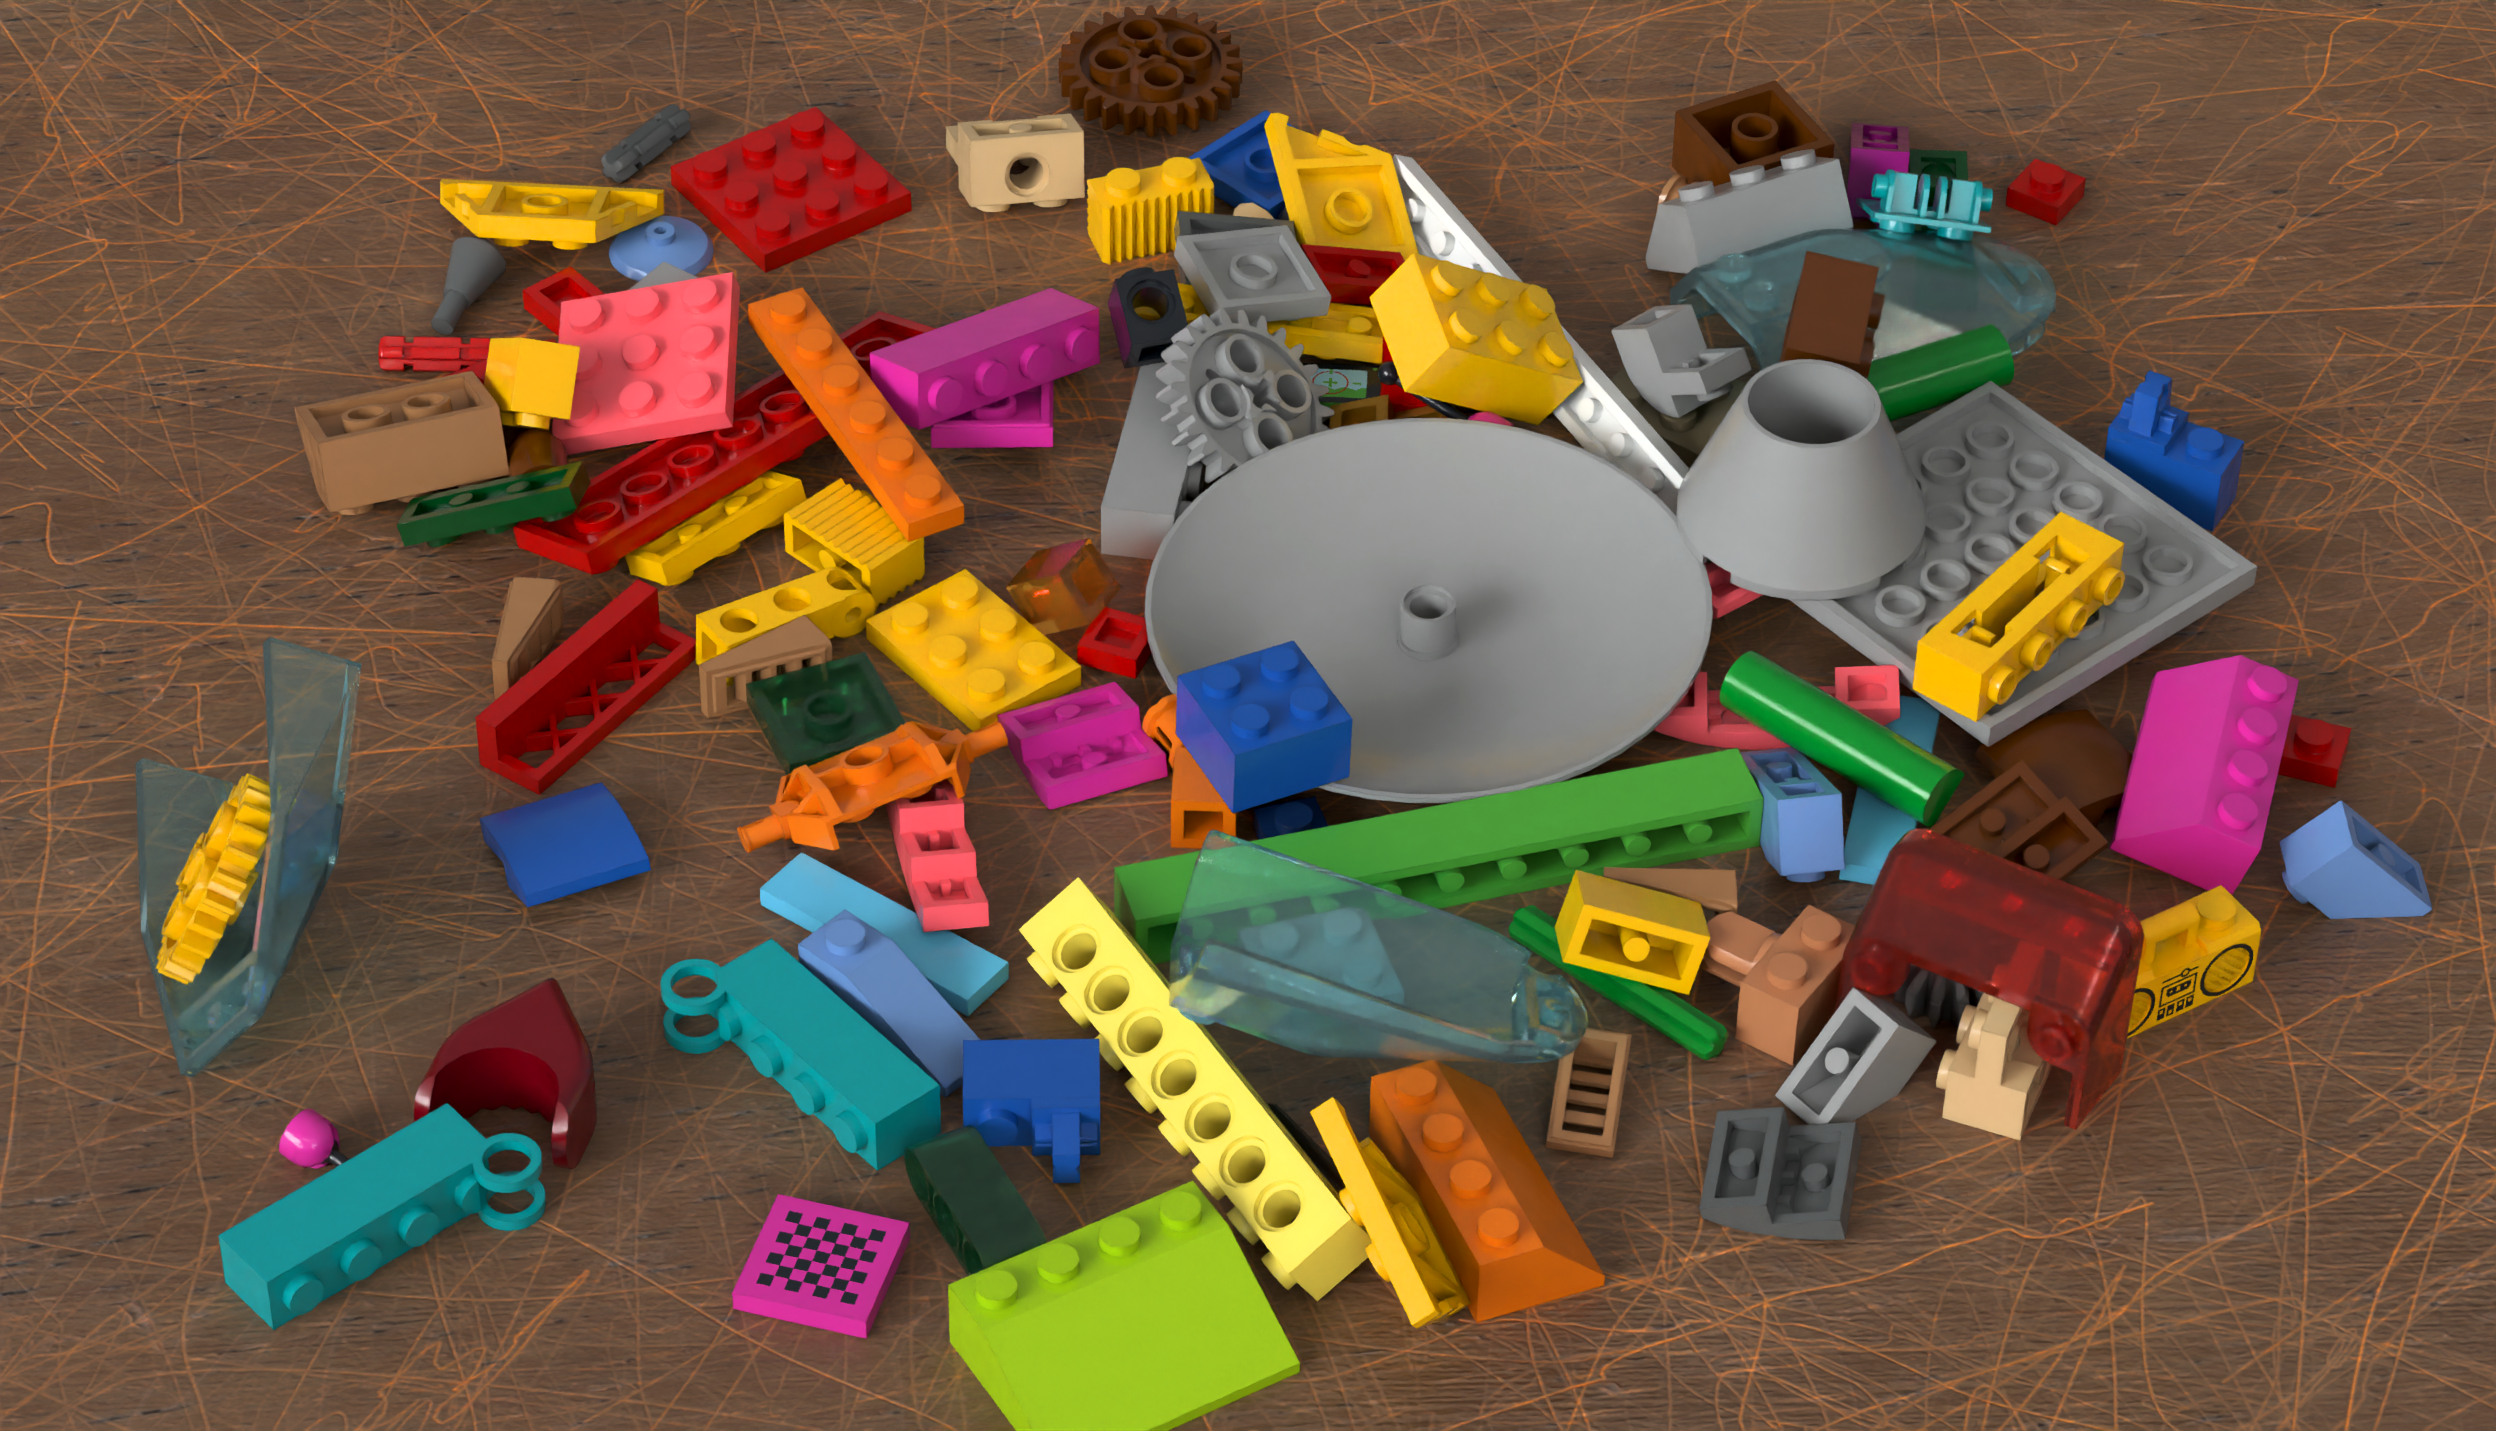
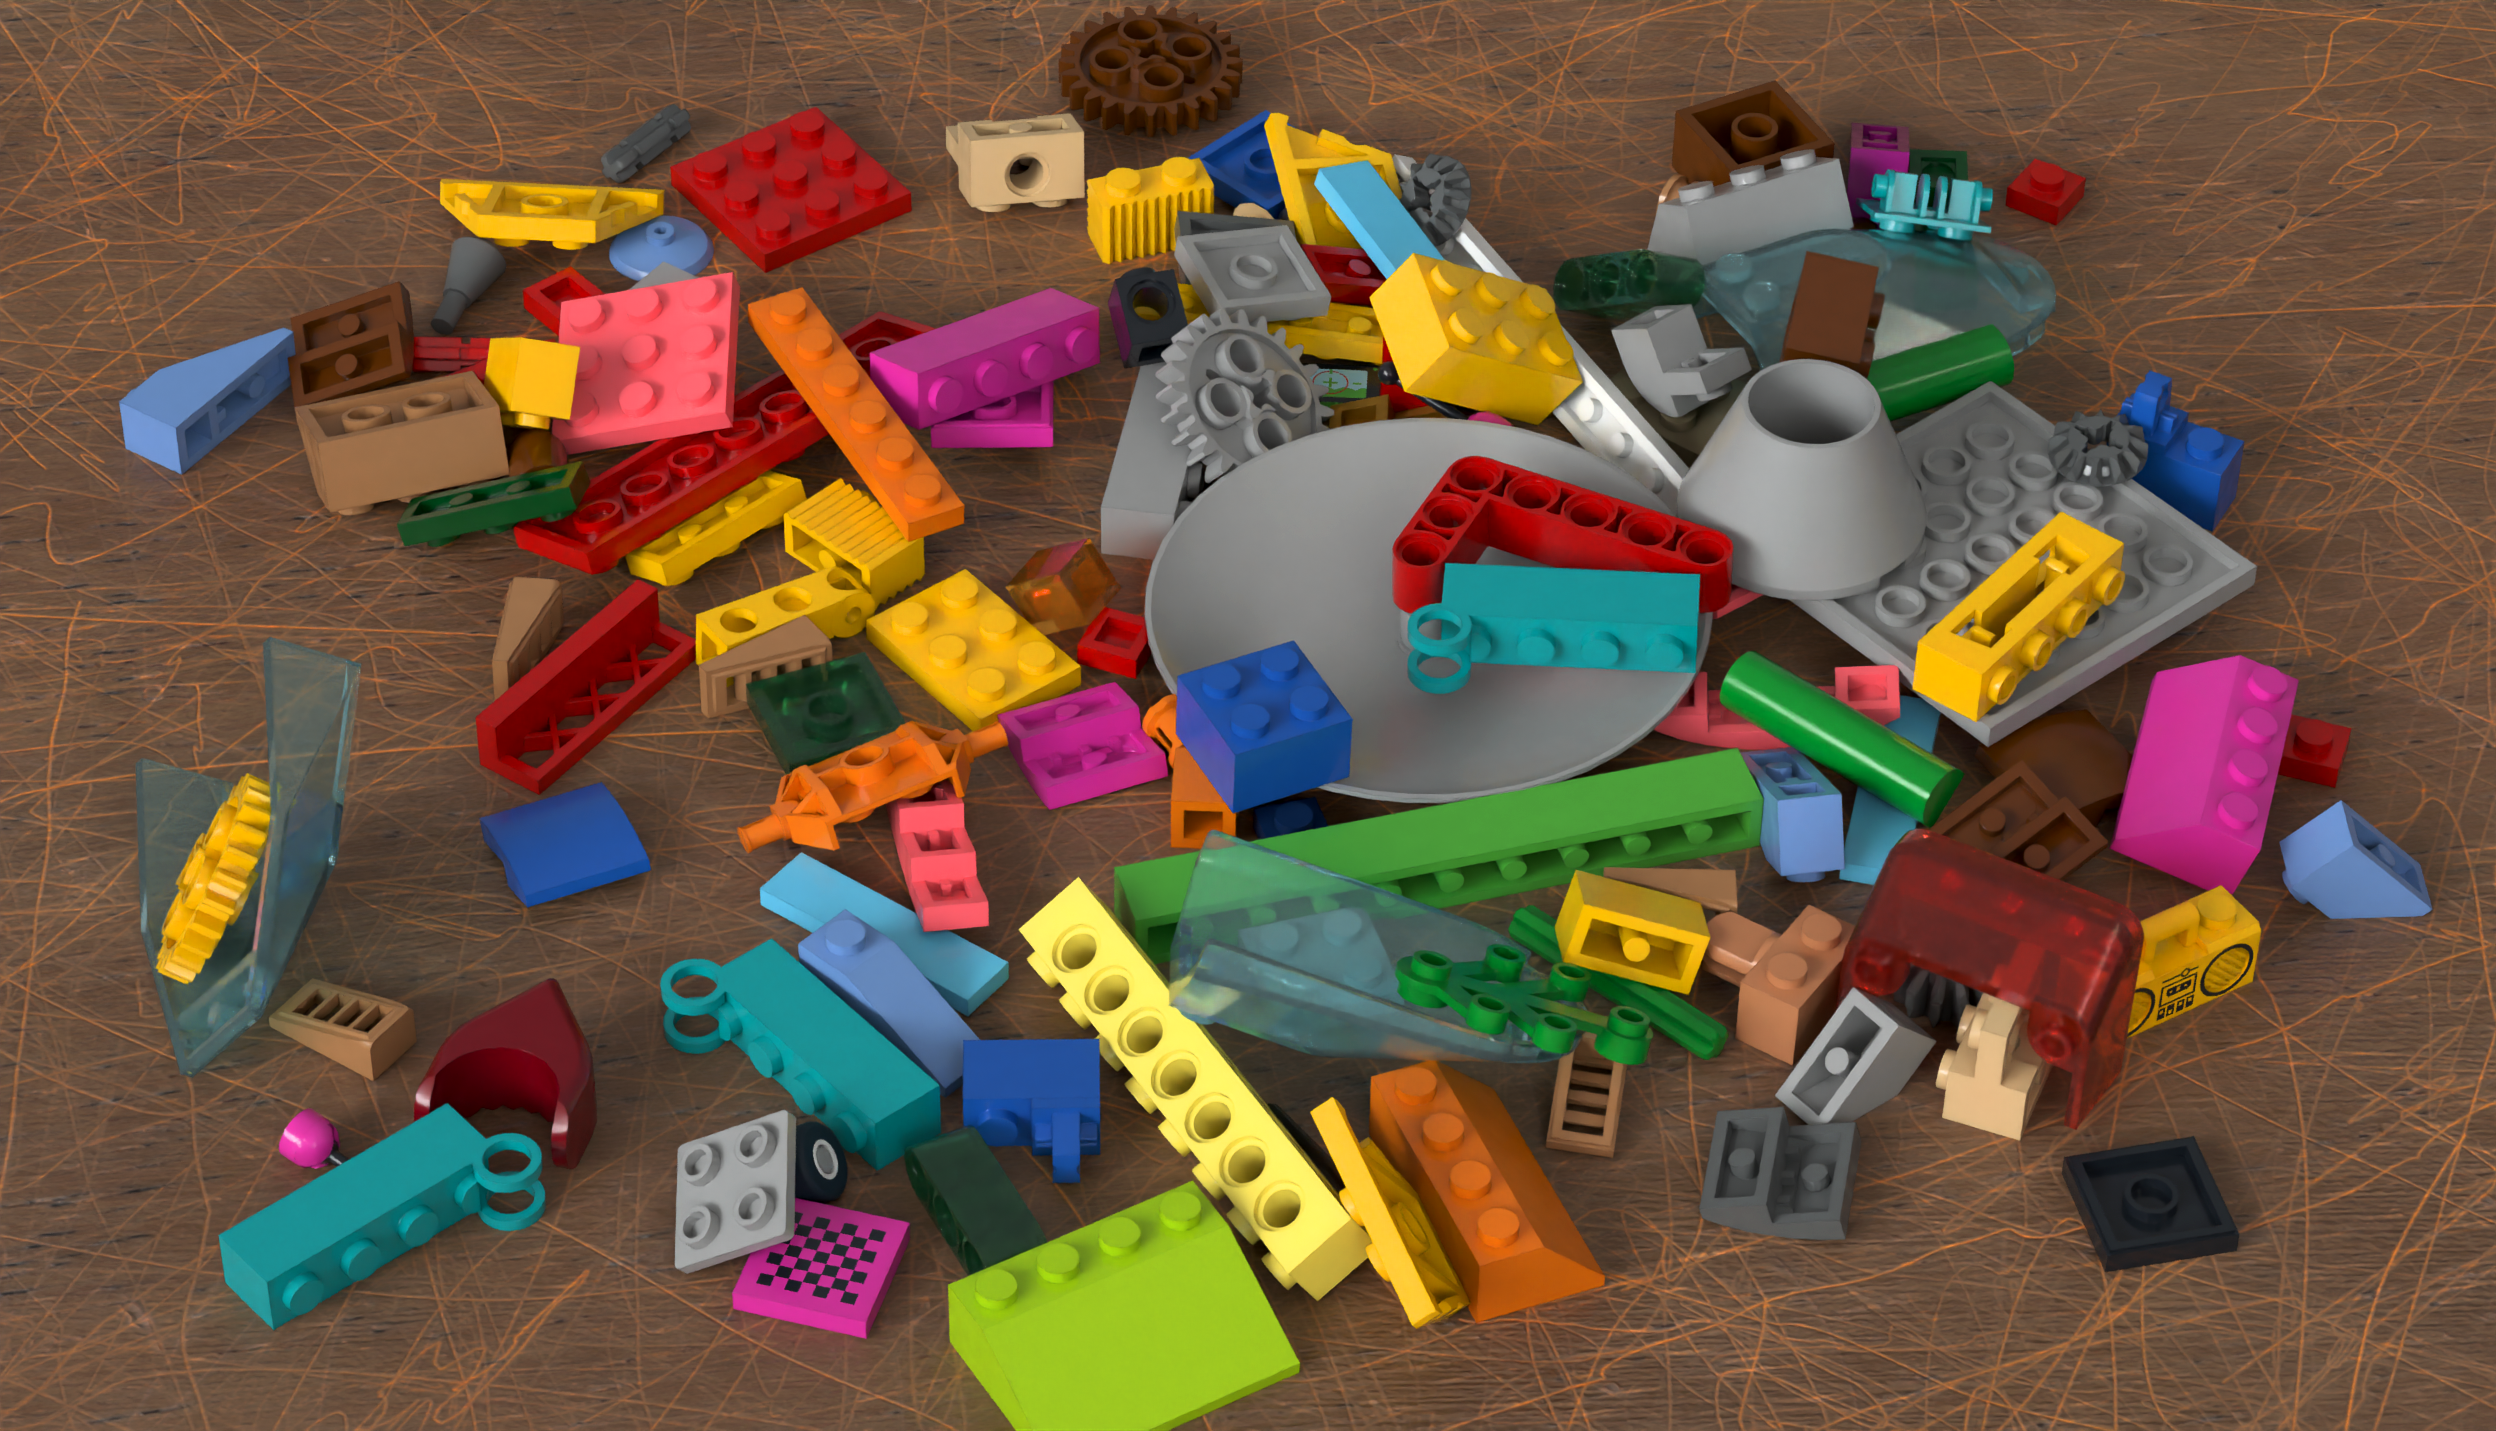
none -> medium blue slope [119,328,296,475]
none -> medium nougat slope [269,978,417,1081]
none -> reddish brown slope [288,281,414,407]
none -> light grey plate [675,1110,848,1274]
none -> medium azure tile [1314,160,1445,280]
none -> red beam [1392,456,1734,614]
none -> green plant [1394,944,1653,1065]
none -> dark grey gear [1399,153,1471,247]
none -> teal hinge [1407,563,1700,694]
none -> clear green beam [1553,249,1705,320]
none -> dark grey gear [2048,408,2148,486]
none -> black tile [2062,1136,2240,1272]

